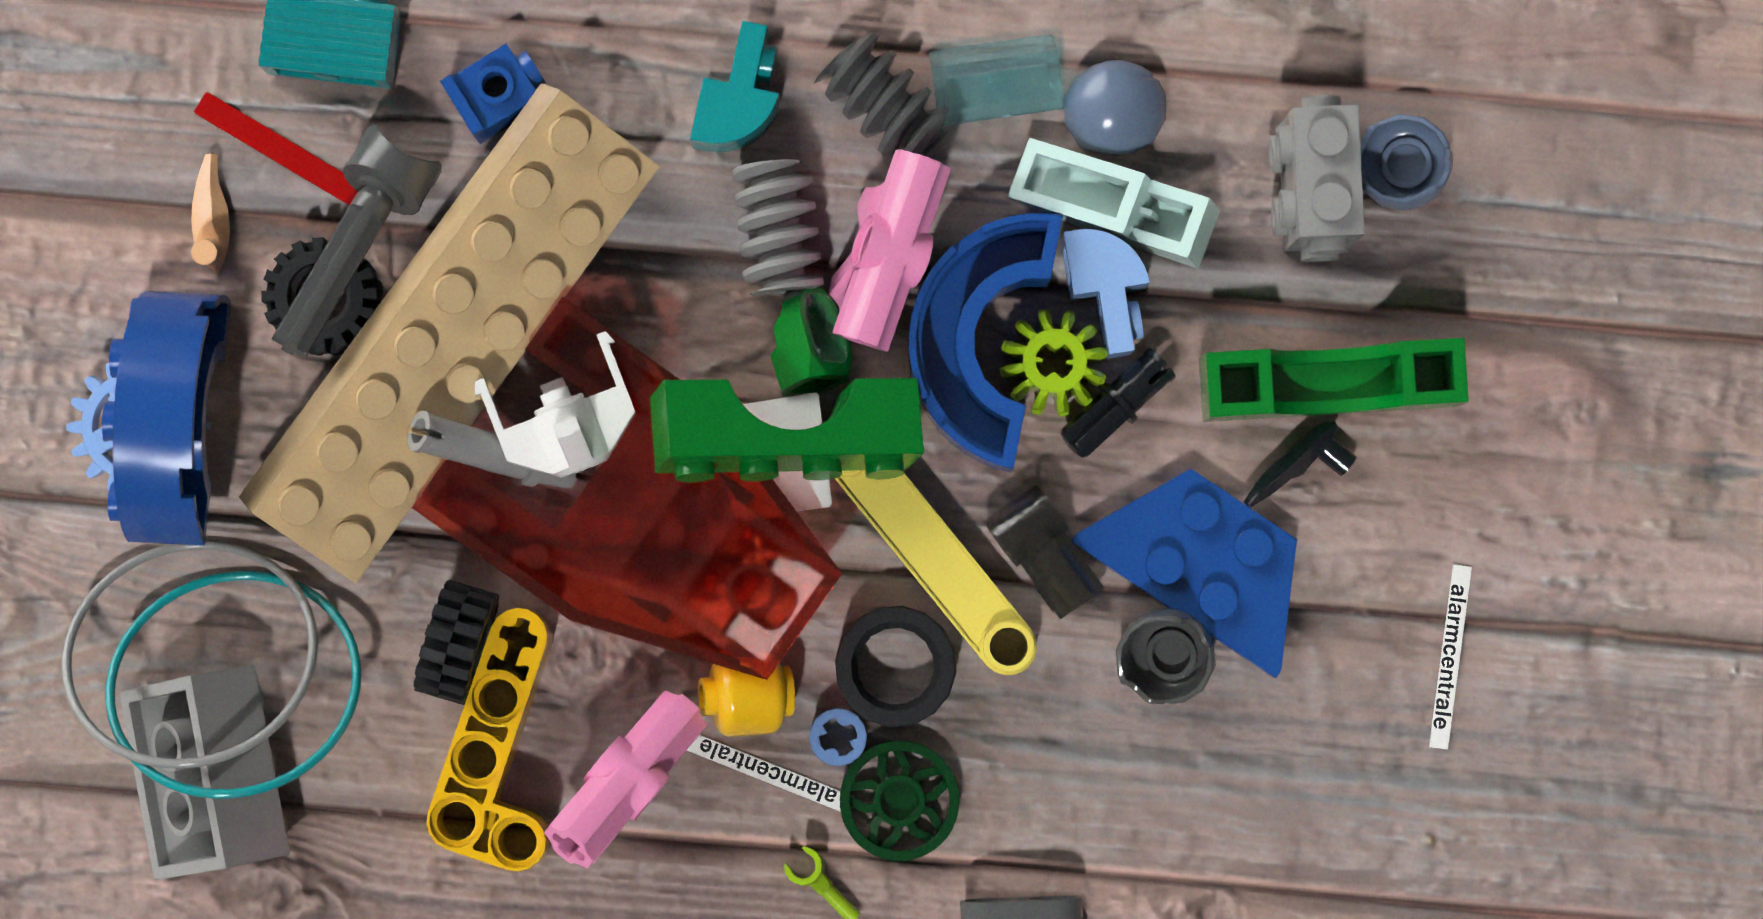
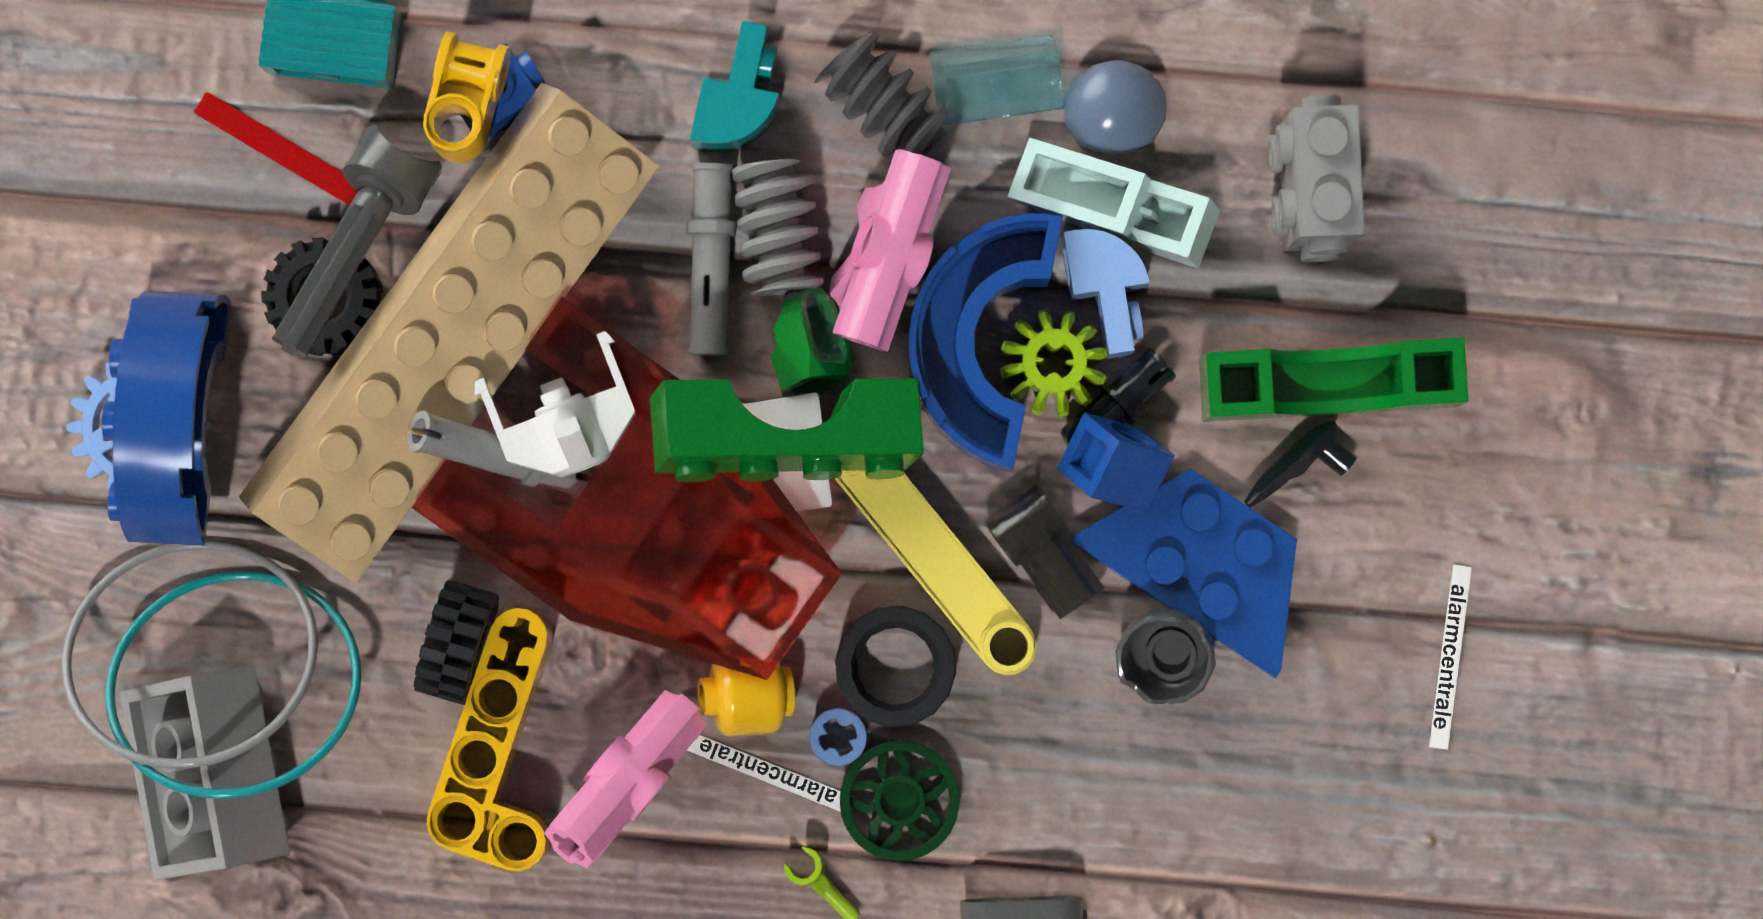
light nougat bar [191,154,230,275] -> none
sand blue hair [1360,114,1453,211] -> none
none -> yellow piece [423,31,511,163]
none -> light grey pin [686,163,737,356]
none -> blue brick [1057,412,1175,512]

